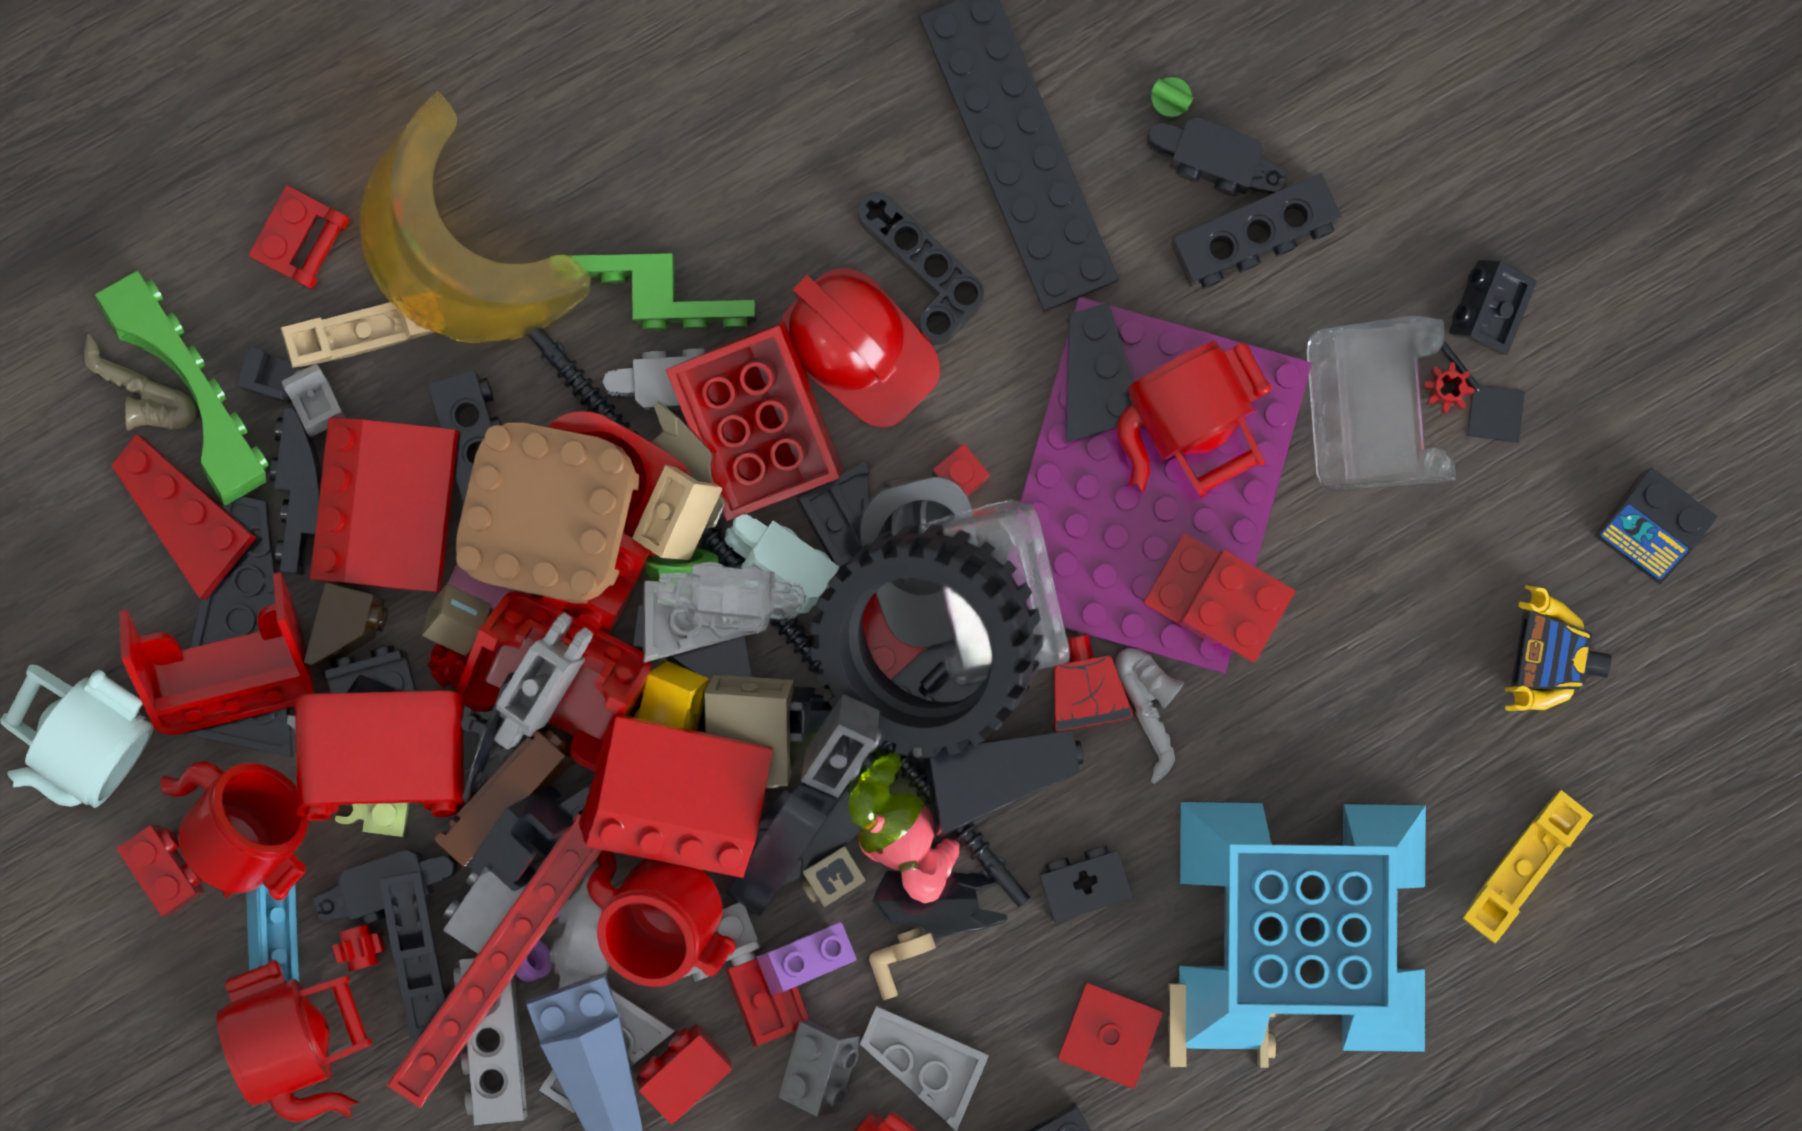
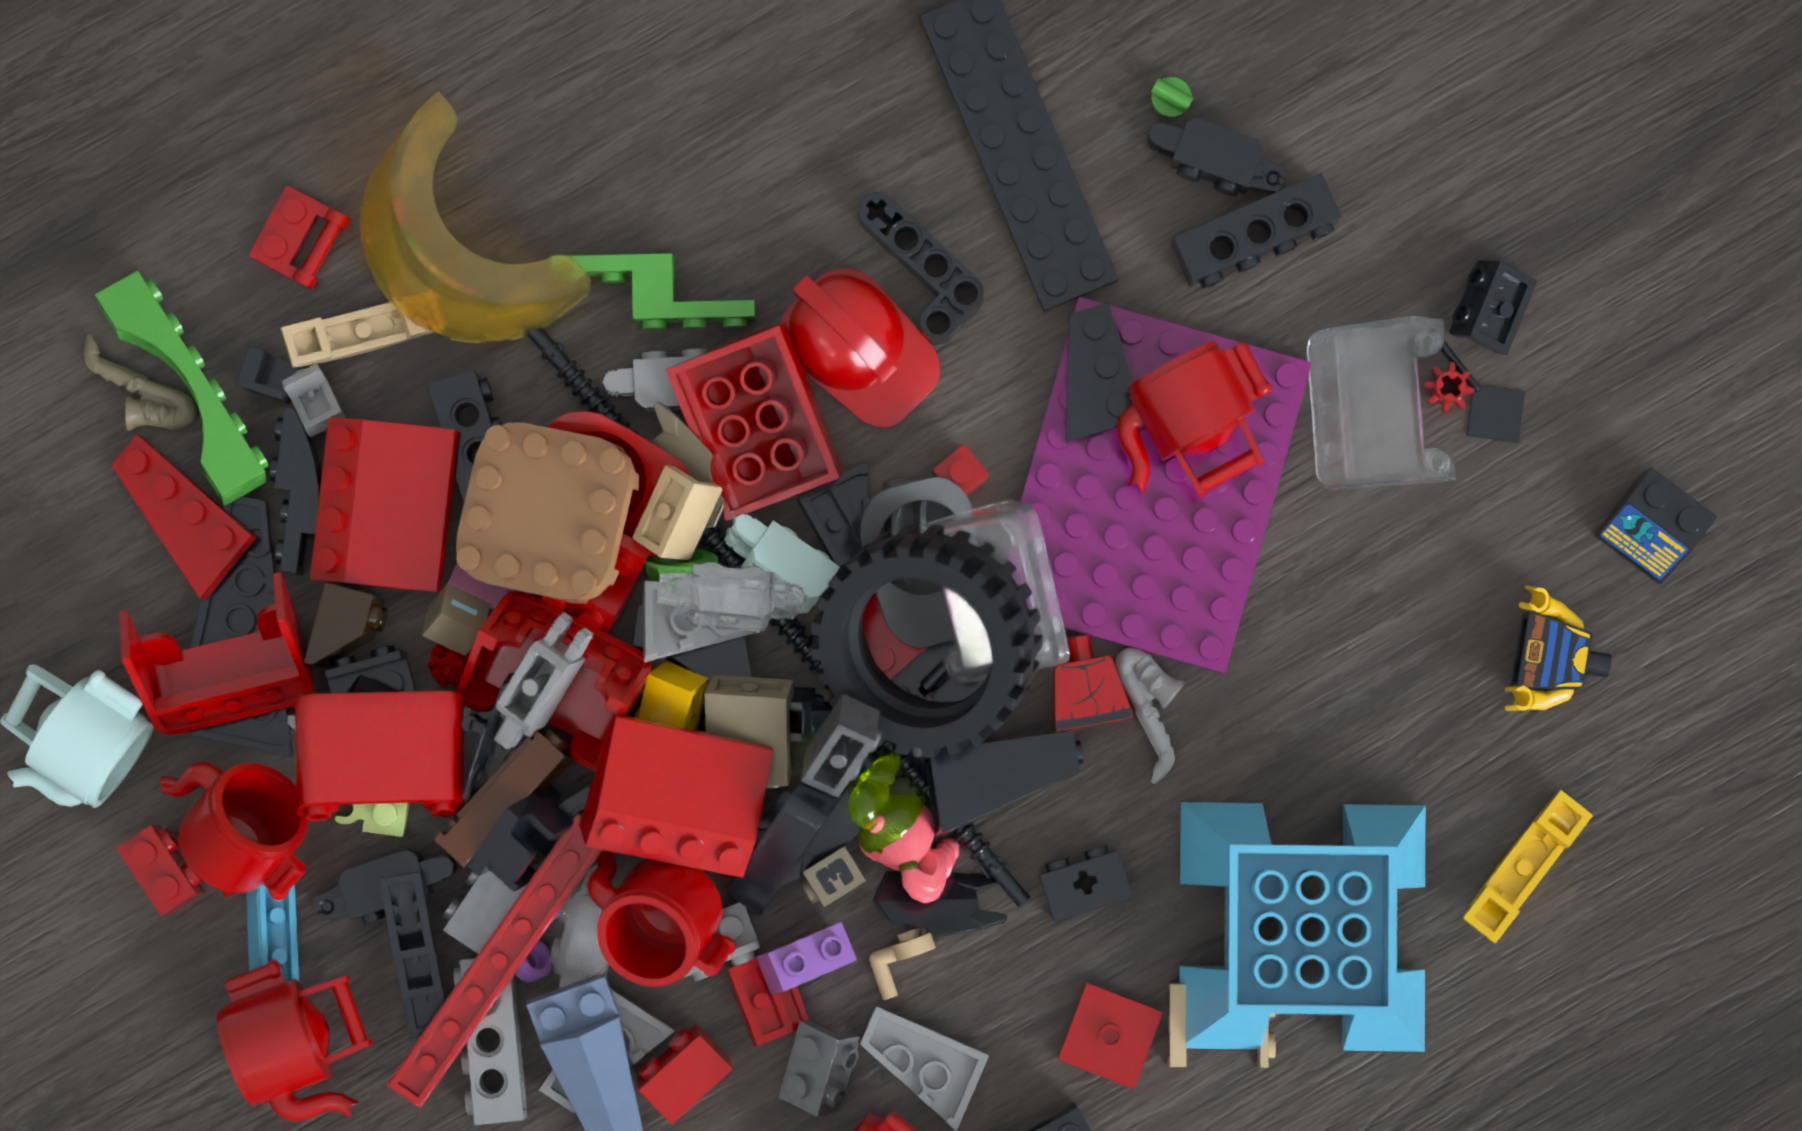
red gear [332,924,385,972] -> none
red bracket [1143,533,1296,663] -> none

